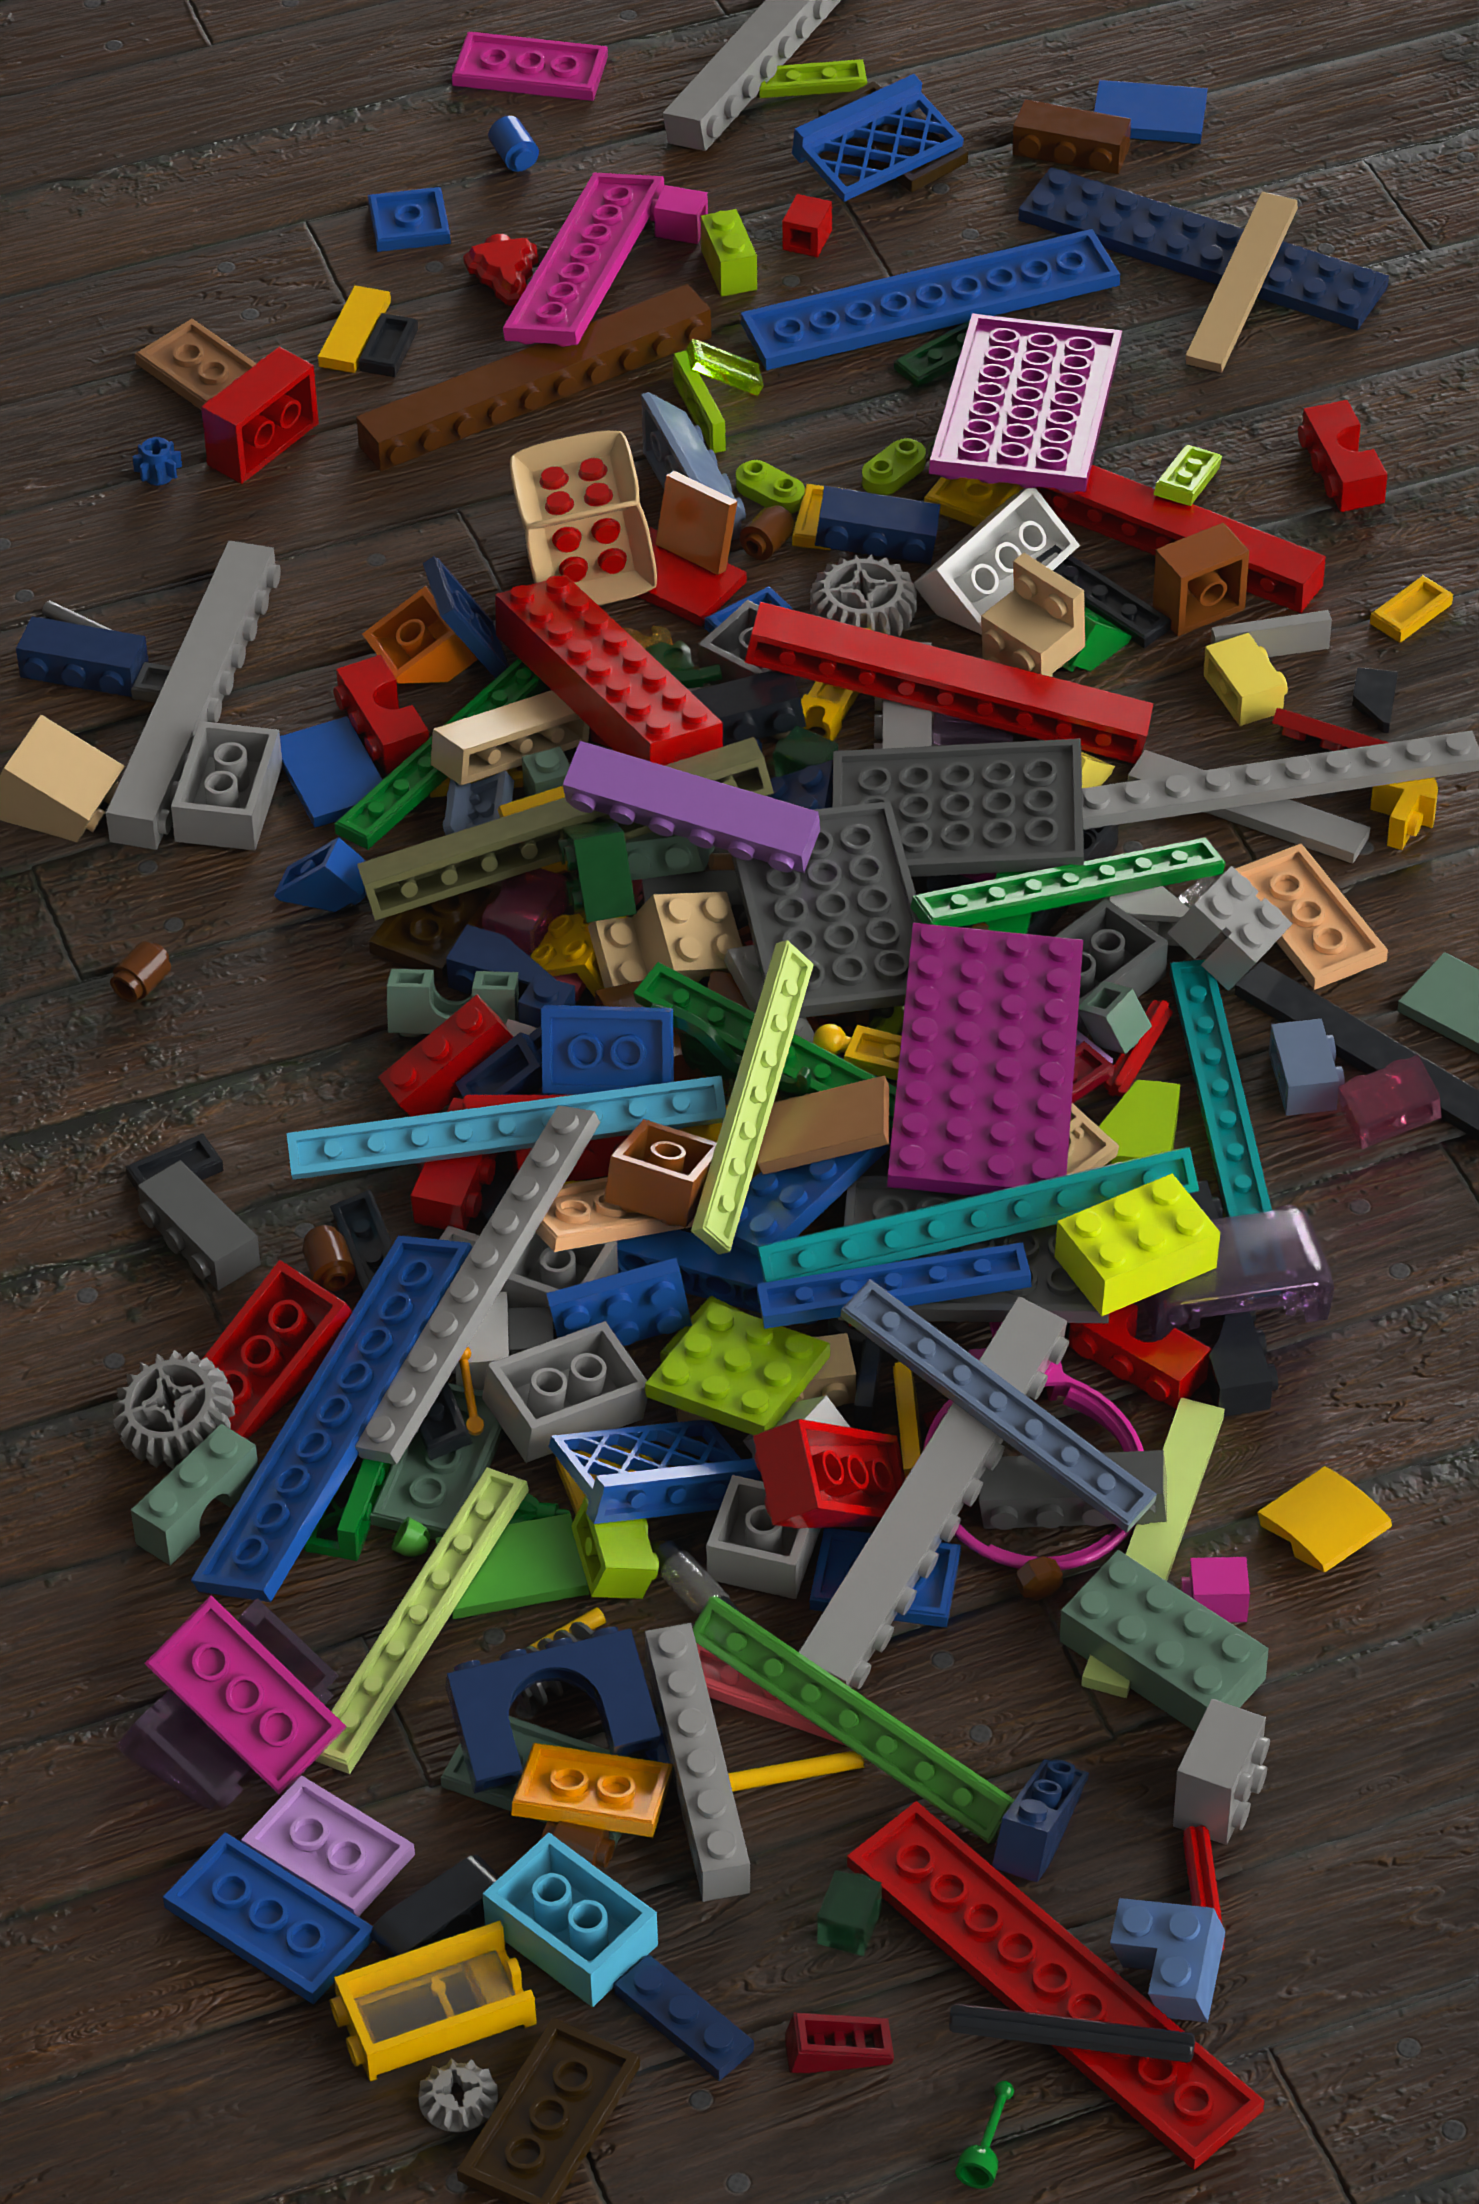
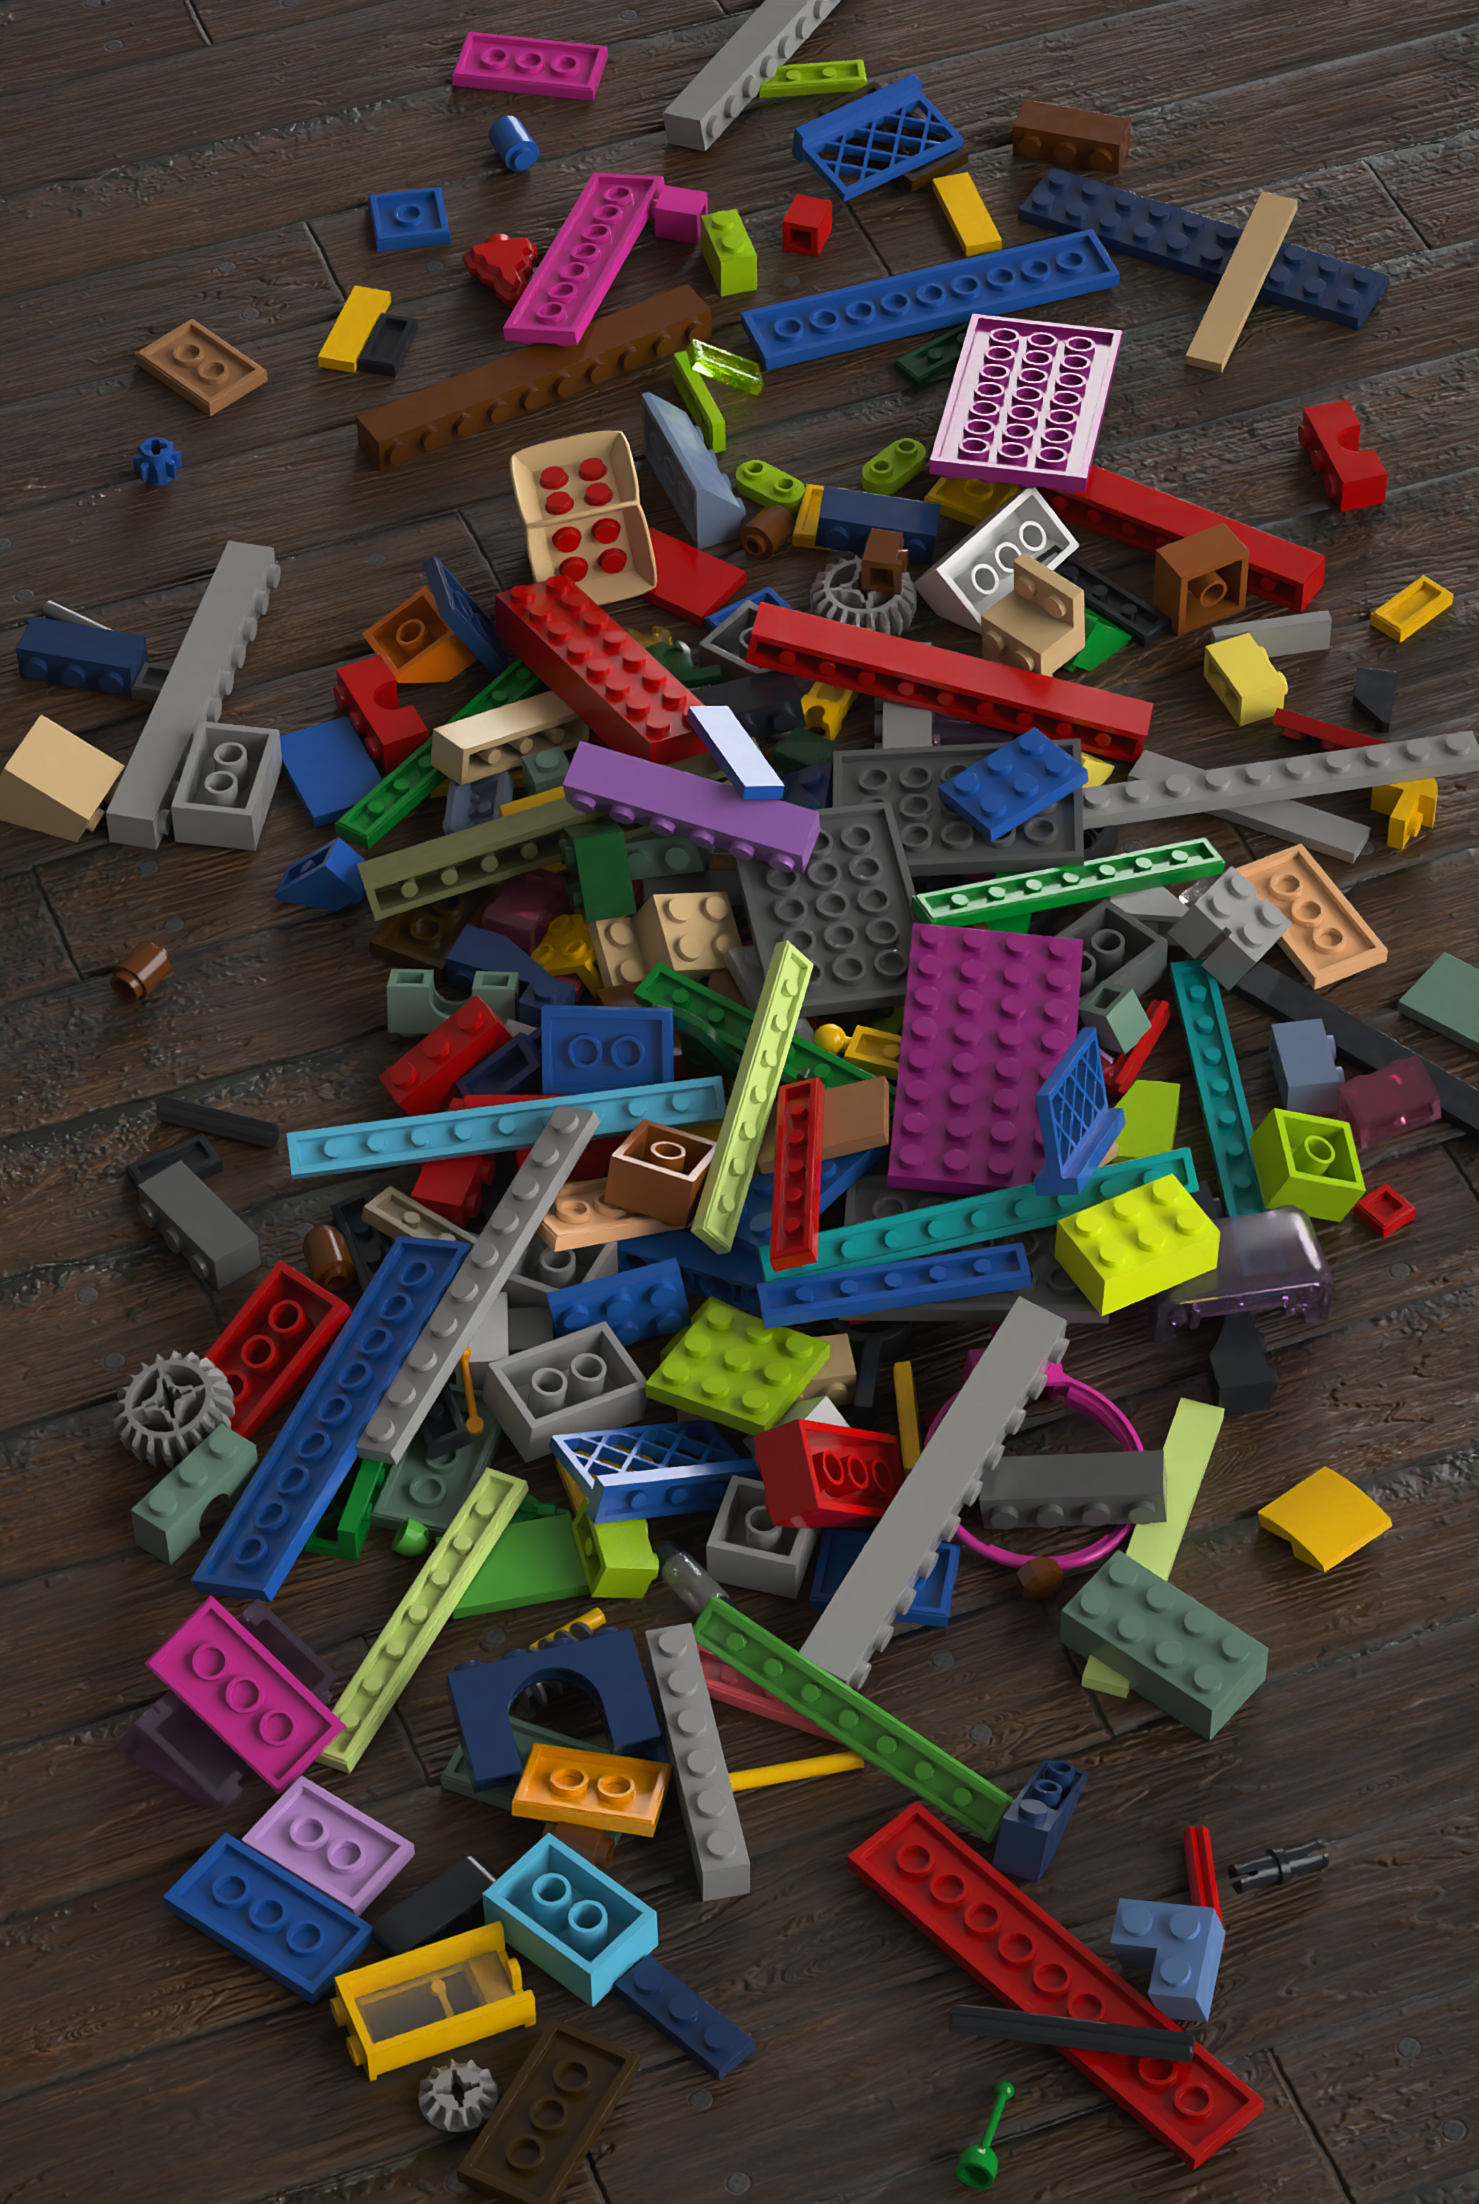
red brick [201,346,319,484] -> none
dark orange tile [656,471,738,575] -> none
dark red slope [785,2013,894,2073] -> none
clear green brick [817,1870,882,1956] -> none
sand blue tile [840,1279,1157,1533] -> none
red arch [1069,1304,1211,1409] -> none
blue tile [1094,80,1208,144] -> none
lime tile [1153,445,1222,506] -> none
light grey brick [1173,1699,1270,1845] -> none
dark pink brick [1181,1557,1250,1622] -> none
none -> black axle [156,1096,280,1148]
none -> dark tan plate [361,1186,477,1247]
none -> tile [687,706,785,800]
none -> red tile [769,1077,825,1272]
none -> reddish brown brick [862,528,909,595]
none -> yellow tile [932,172,1002,257]
none -> blue plate [938,727,1088,842]
none -> blue fence [1034,1027,1126,1196]
none -> black pin [1228,1837,1329,1894]
none -> lime brick [1249,1108,1366,1222]
none -> red tile [1353,1183,1416,1239]

